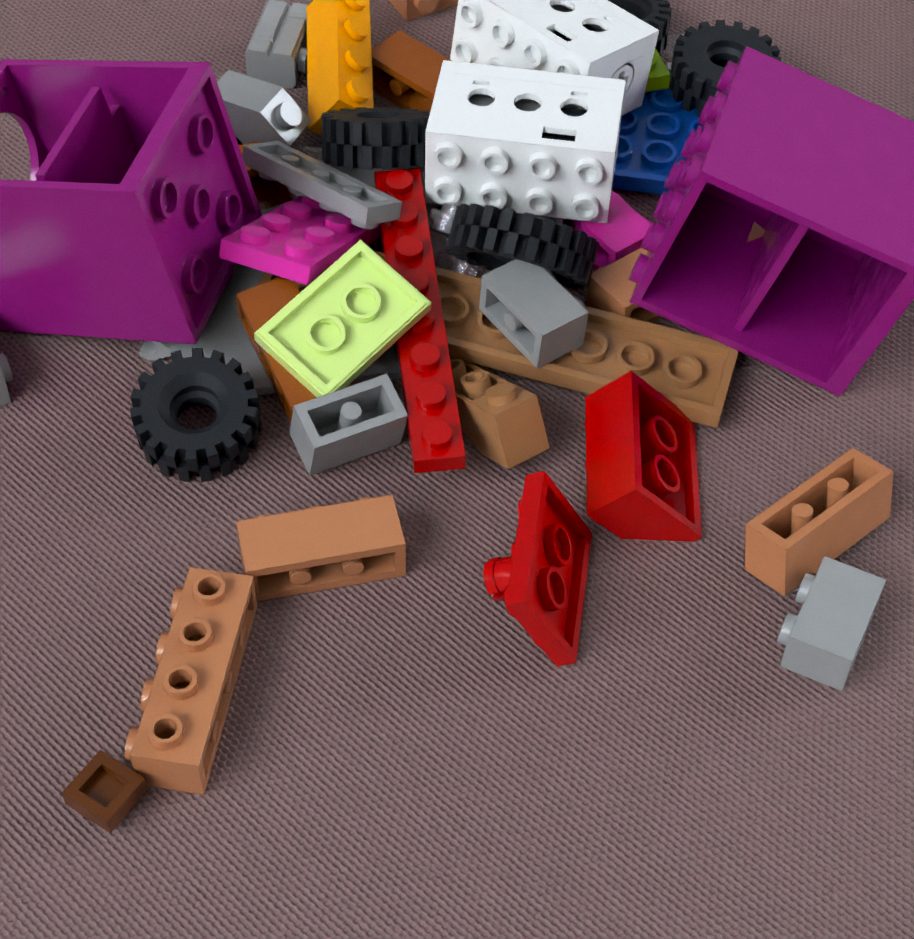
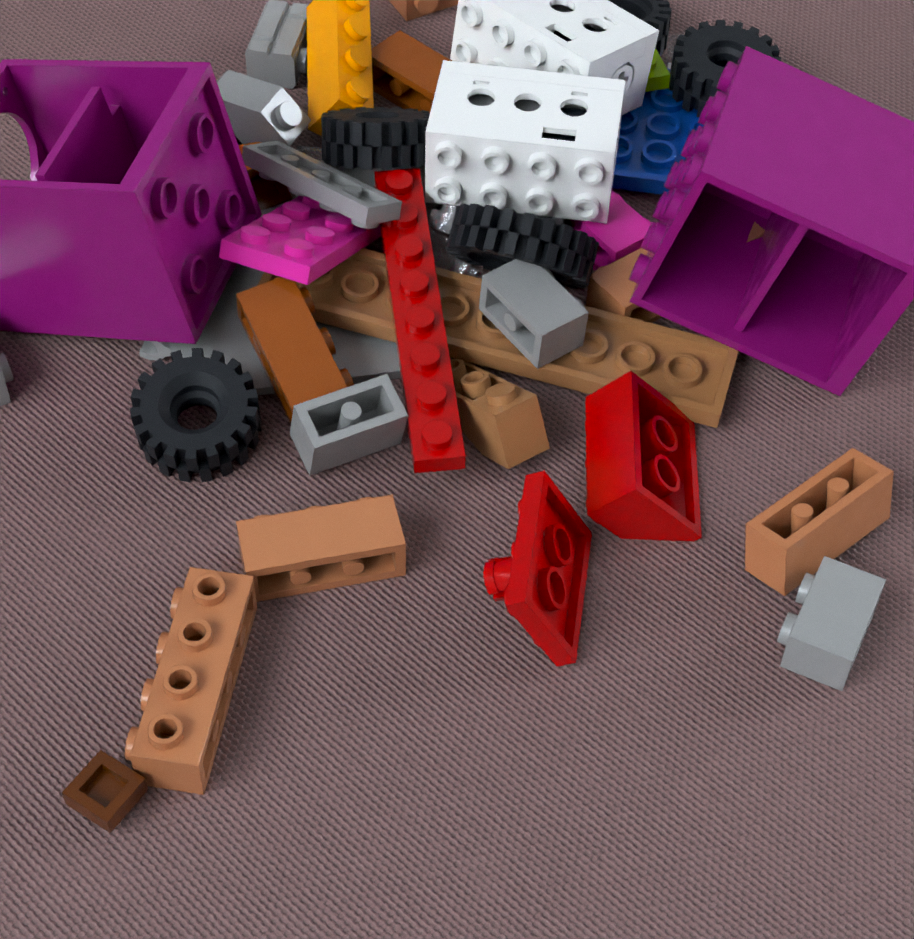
yellowish green tile [254,239,432,397] -> none

